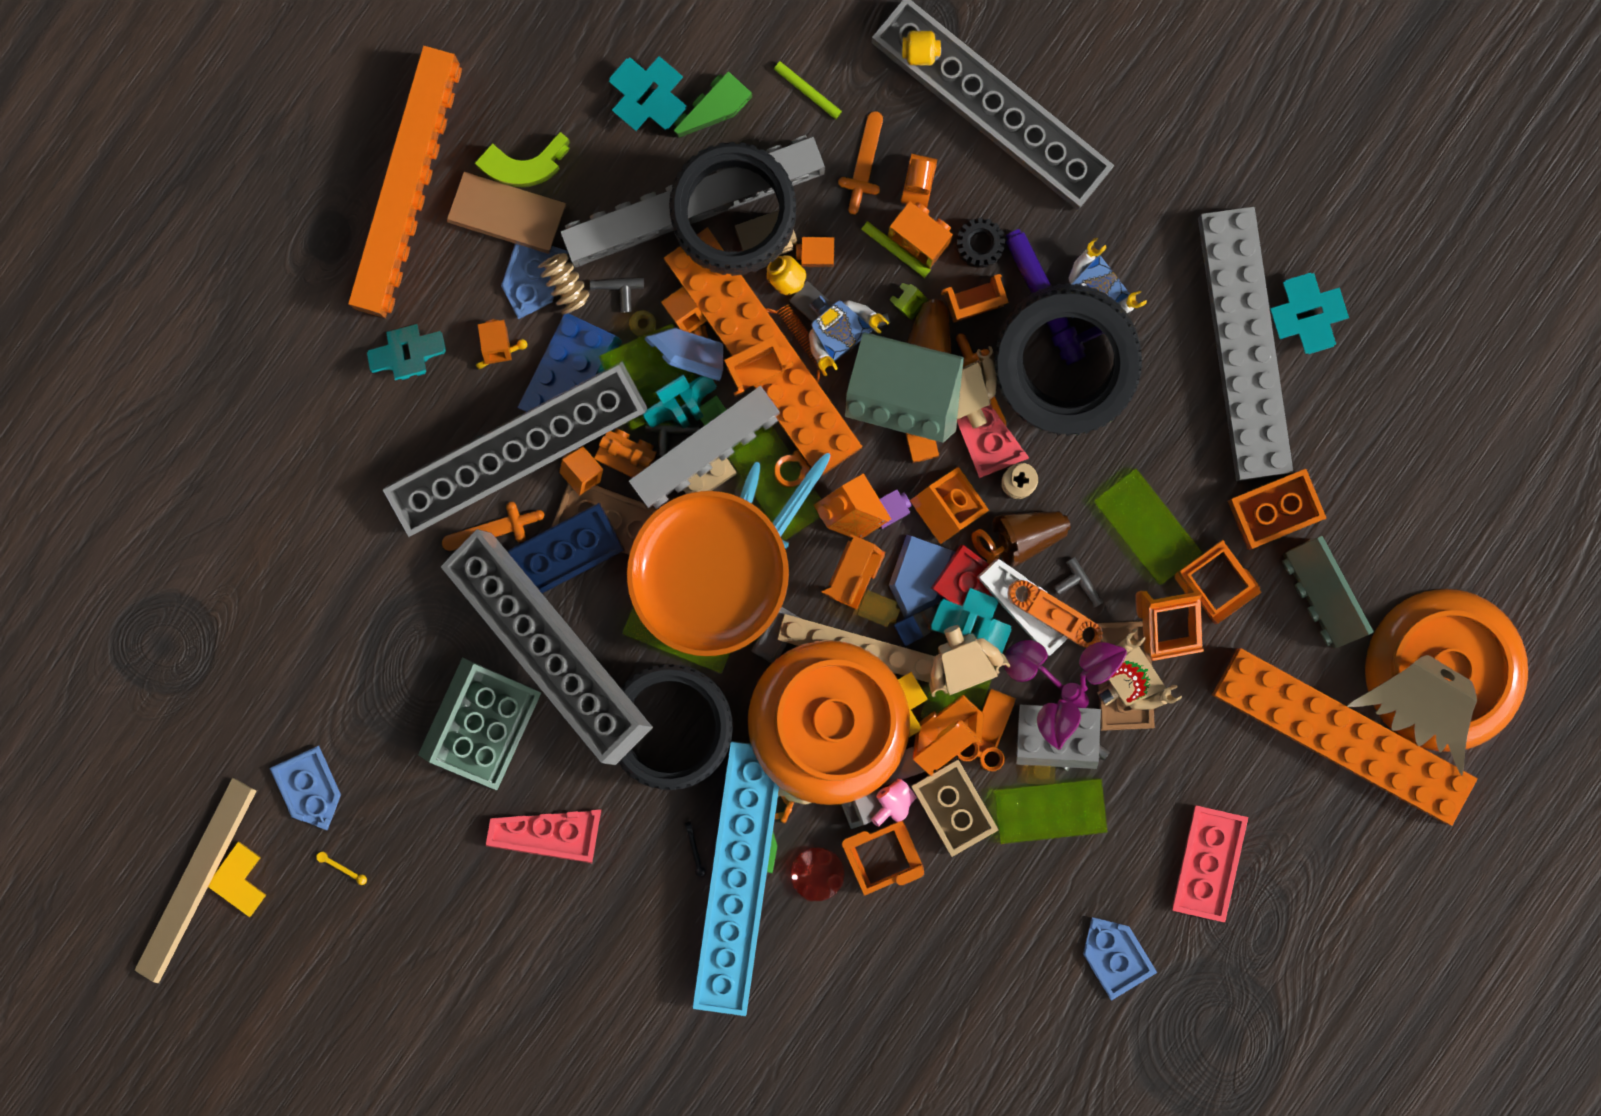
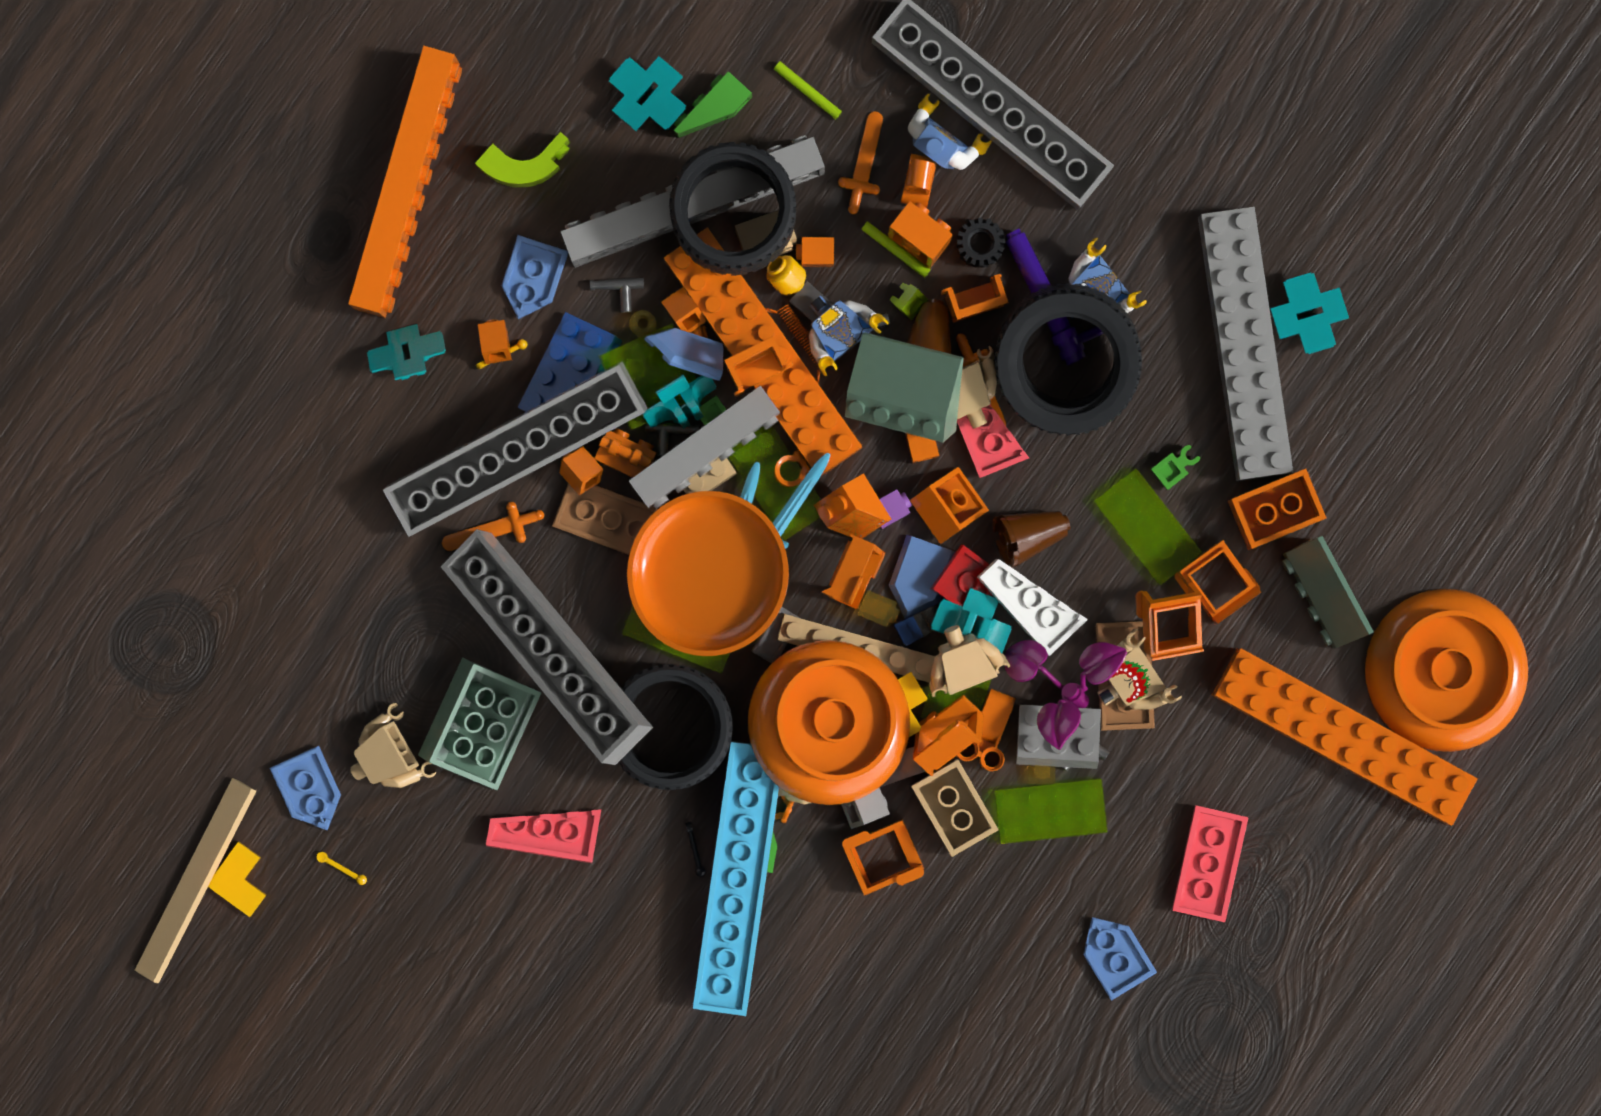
medium nougat tile [447,172,566,254] -> none
dark blue tile [507,503,625,593] -> none
tan piece [537,253,589,314] -> none
clear red dish [791,848,844,901] -> none
bright pink piece [871,778,917,827] -> none
yellow head [902,31,941,66] -> none
orange piece [972,529,1005,564] -> none
tan piece [1001,463,1038,499] -> none
orange plate [1007,580,1103,648] -> none
flat silver piece [1054,557,1103,608] -> none
dark tan piece [1347,655,1477,776] -> none
none -> tan torso [351,703,436,788]
none -> torso [908,94,992,170]
none -> bright green plate [1150,445,1200,490]

